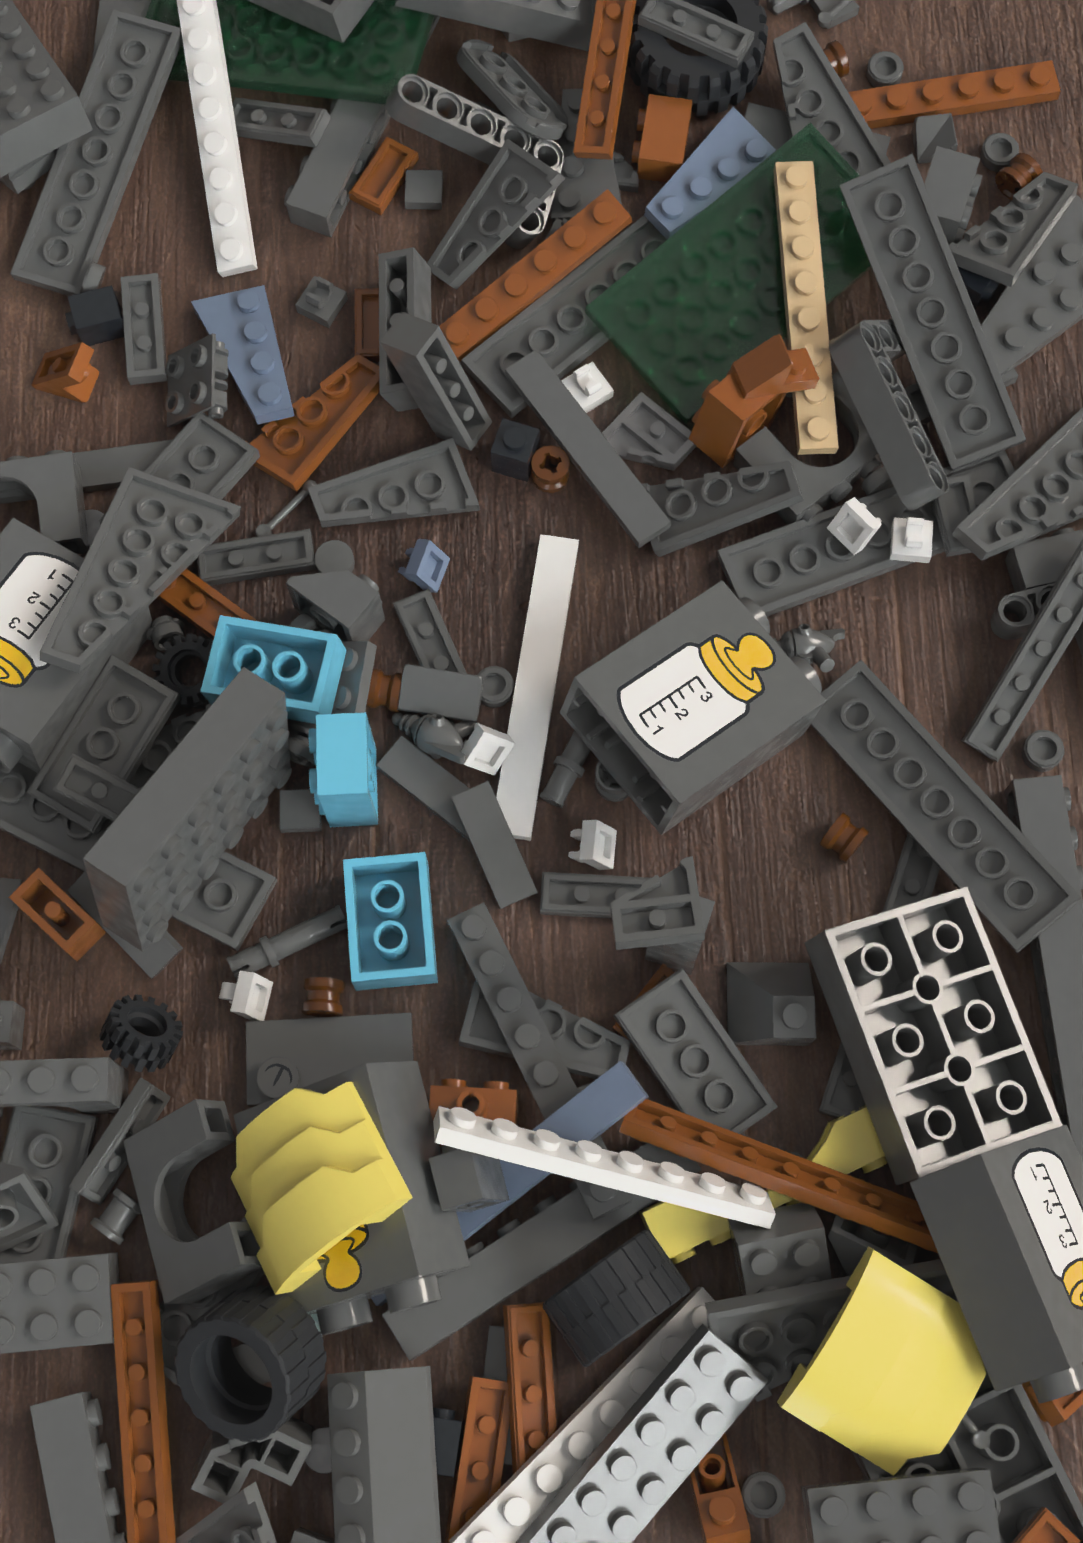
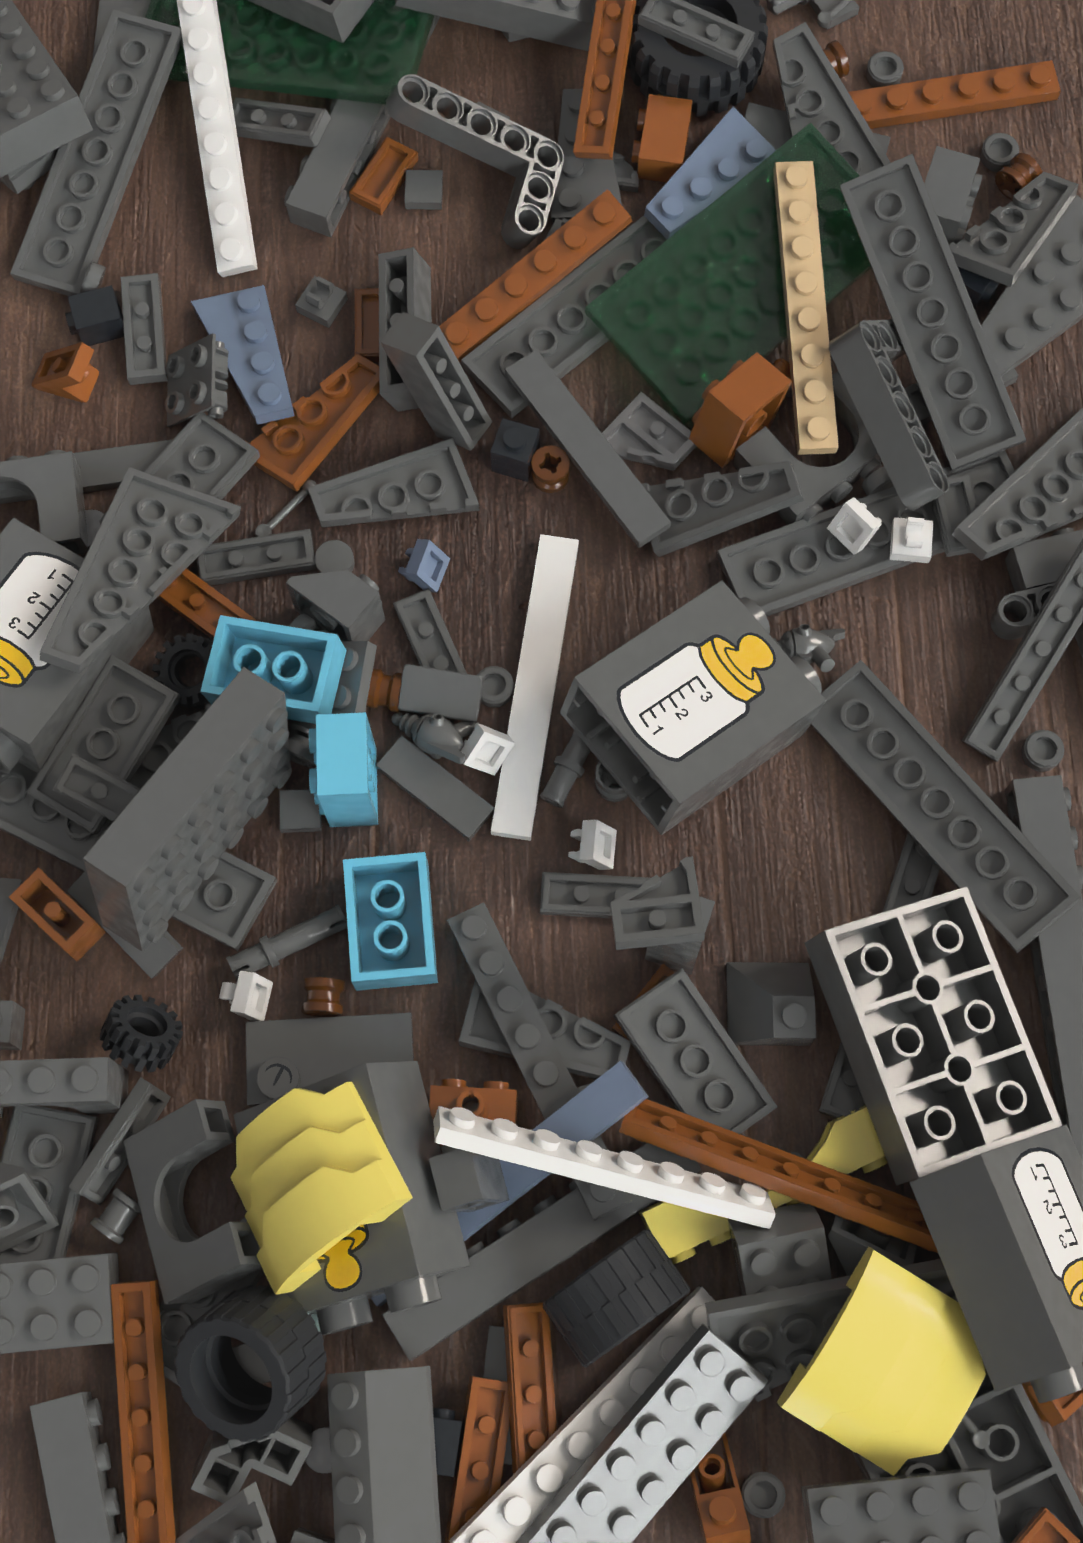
dark grey plate [146,615,185,651] -> none
dark grey wing [427,139,566,290] -> none
dark grey tile [452,781,538,909] -> none
dark grey tile [456,39,568,140] -> none
white tile [561,362,614,413] -> none
dark orange slope [731,334,820,399] -> none
reddish brown wheel [819,812,869,864] -> none
dark grey slope [911,113,958,164] -> none

